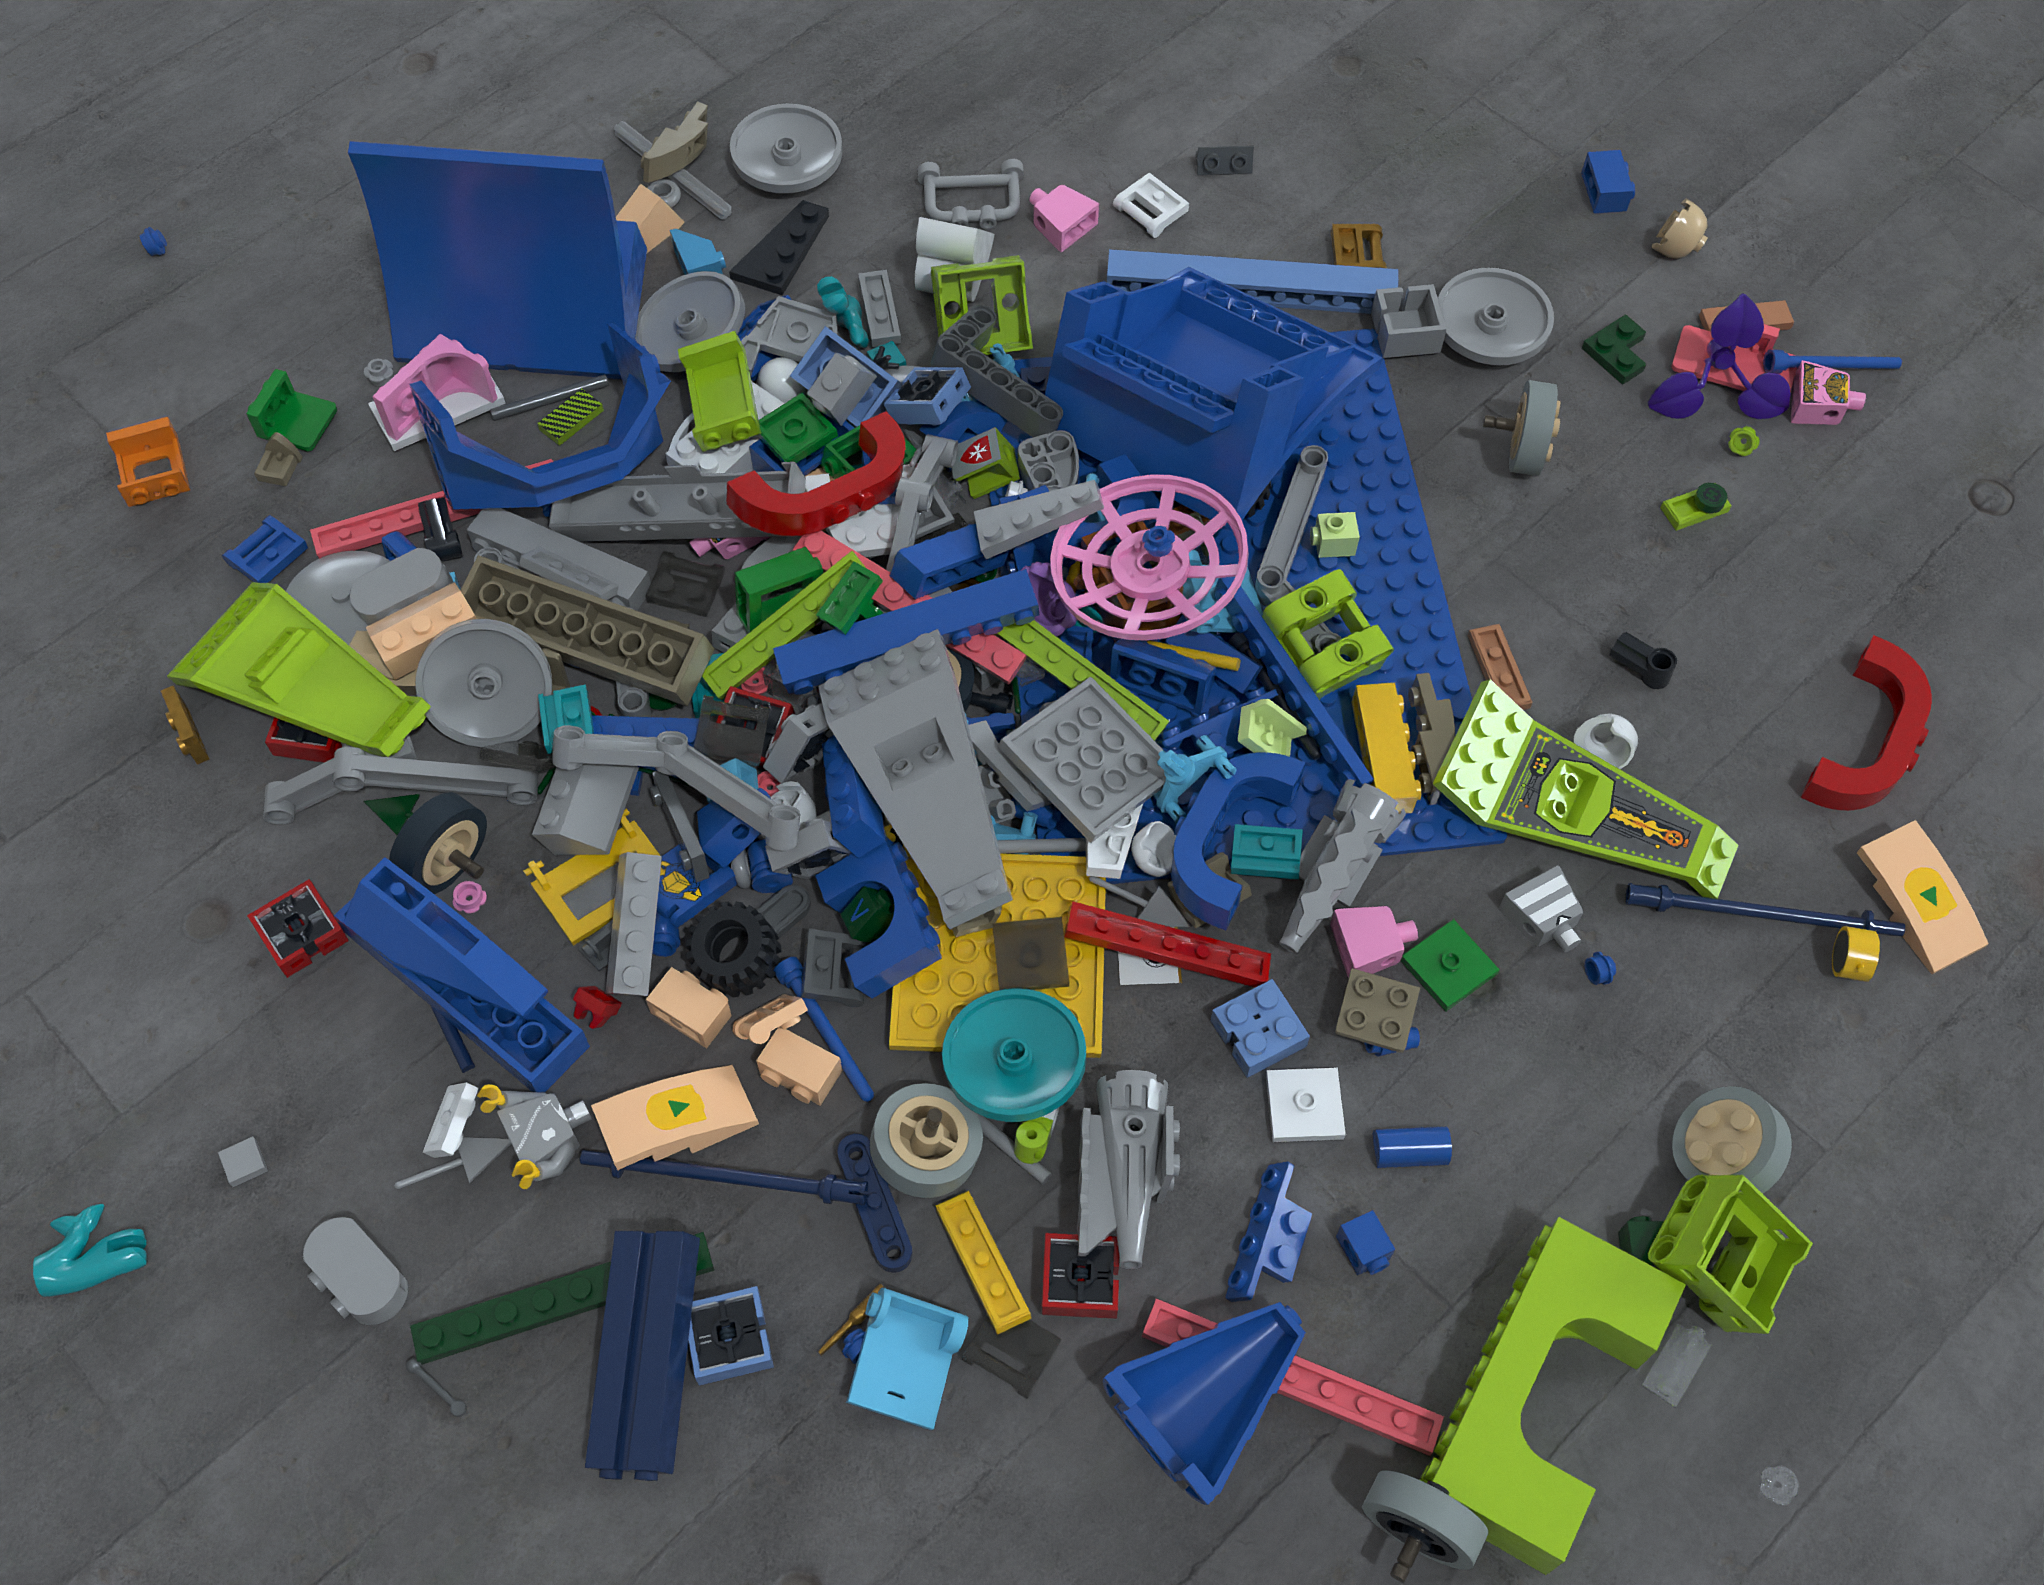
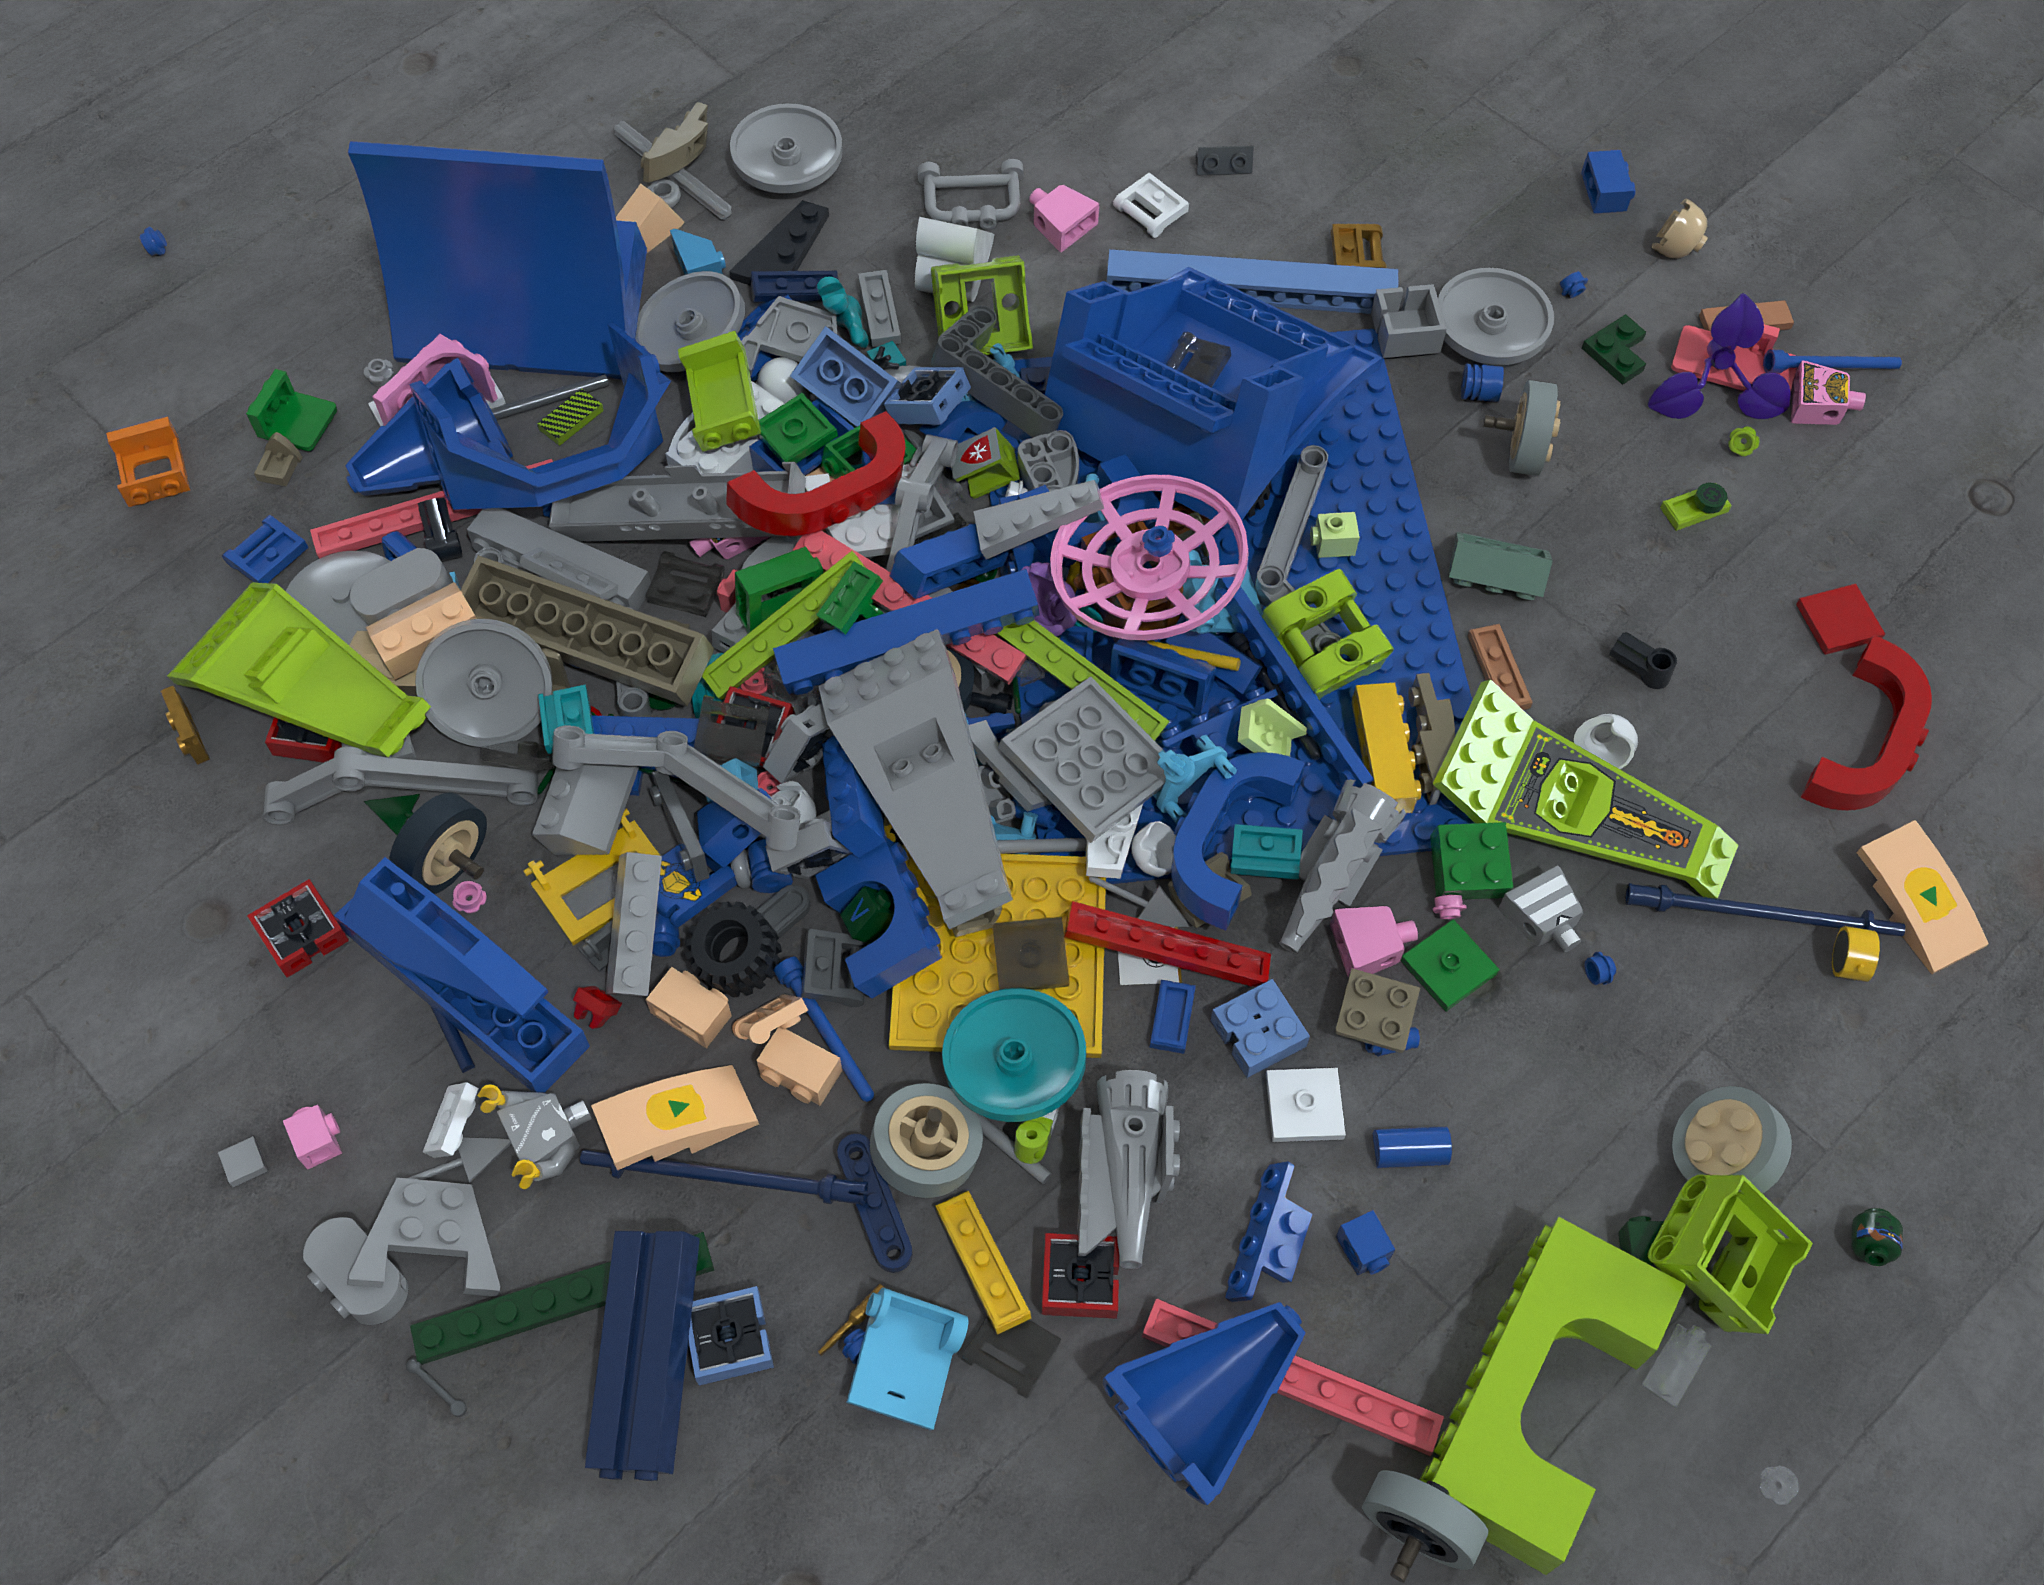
teal piece [33,1204,147,1297] -> none
light grey torso [807,353,877,426] -> none
none -> bright pink brick [283,1104,342,1169]
none -> blue cone [345,358,514,496]
none -> light grey wing [347,1178,500,1297]
none -> coral plate [717,569,737,612]
none -> dark blue tile [750,270,839,302]
none -> blue tile [1150,980,1196,1054]
none -> clear smoke plate [1166,332,1232,387]
none -> green brick [1430,822,1513,900]
none -> bright pink plate [1433,895,1467,920]
none -> sand green slope [1449,532,1553,600]
none -> blue piece [1461,363,1504,402]
none -> blue plate [1560,271,1588,298]
none -> red tile [1796,584,1885,655]
none -> dark green head [1851,1208,1903,1266]

